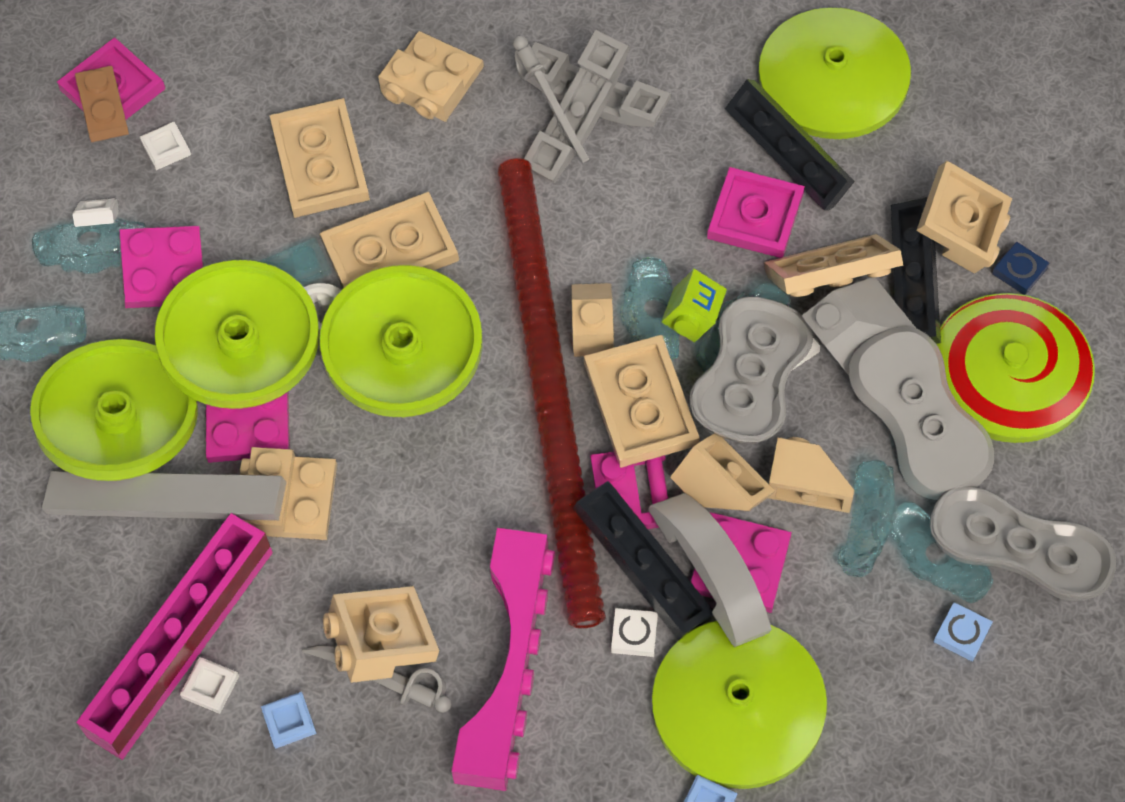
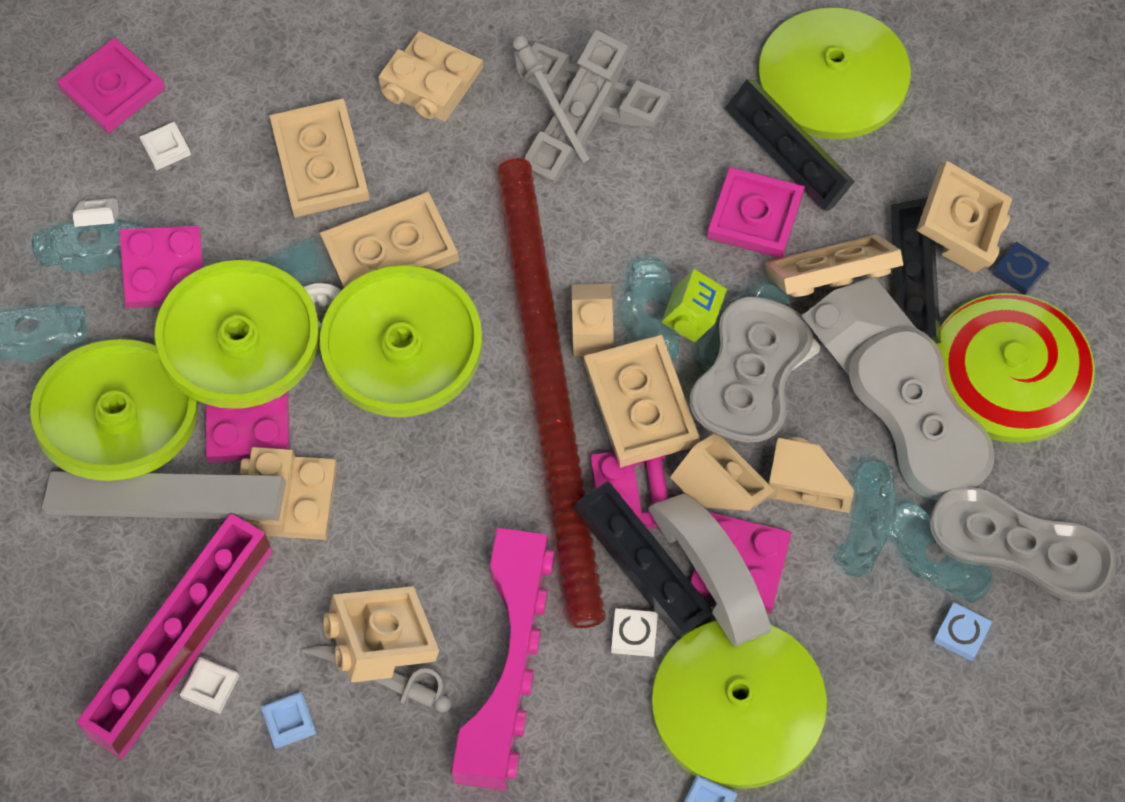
medium nougat plate [75,66,129,143] -> none

